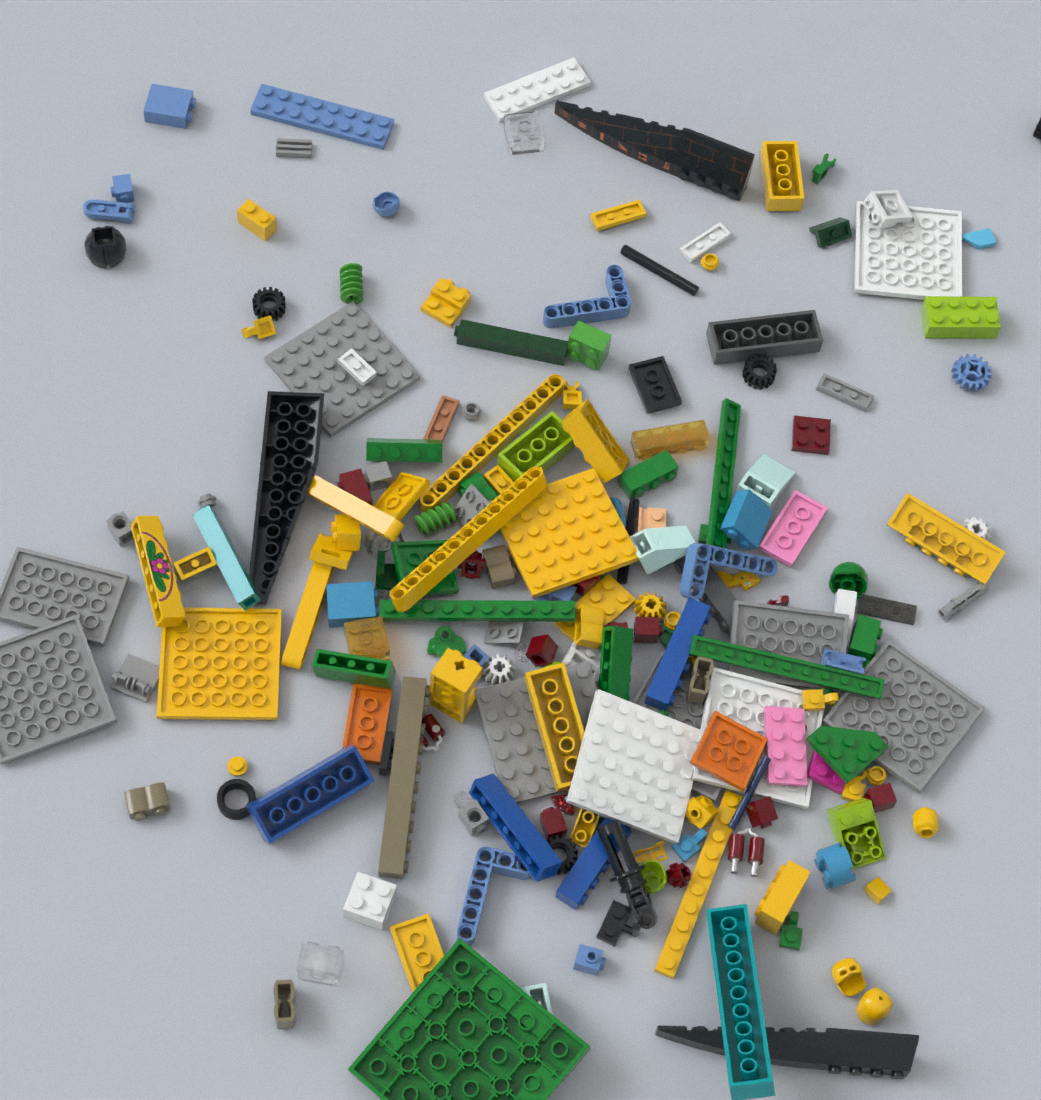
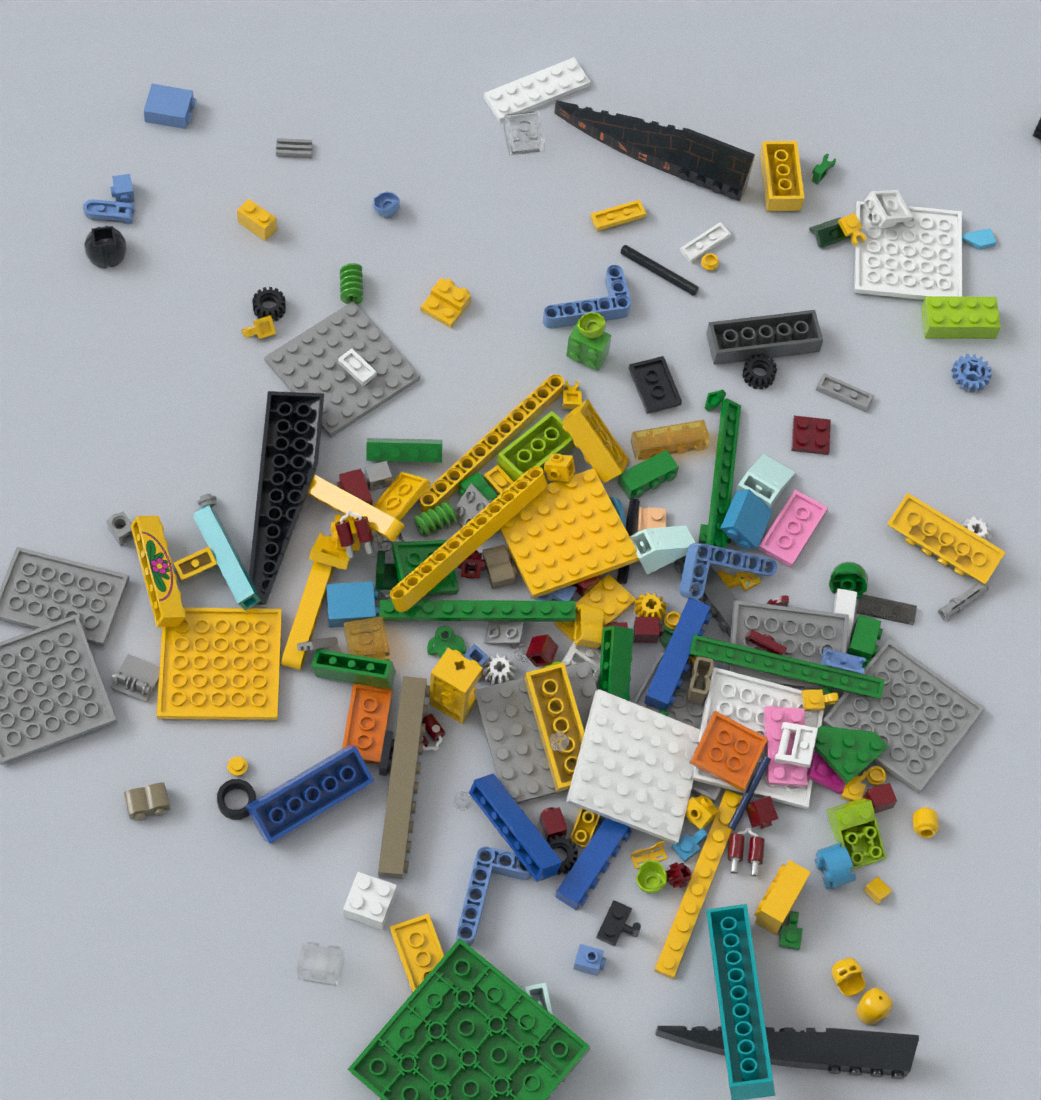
medium blue plate [250,84,394,150] -> none
dark tan brick [274,980,296,1029] -> none
nougat tile [423,395,460,444] -> none
dark green brick [454,319,568,366] -> none
light grey brick [458,799,489,836] -> none
light grey plate [462,402,481,420] -> none
dark red tile [551,795,574,816] -> none
black piece [596,819,658,929] -> none
none -> light grey tile [297,637,338,651]
none -> dark red piece [335,511,373,558]
none -> yellow brick [544,454,576,482]
none -> clear plate [549,732,569,752]
none -> lime hair [578,312,606,339]
none -> green tile [705,390,726,412]
none -> dark red plate [745,630,787,655]
none -> white plate [774,722,818,768]
none -> yellow plate [838,212,866,246]

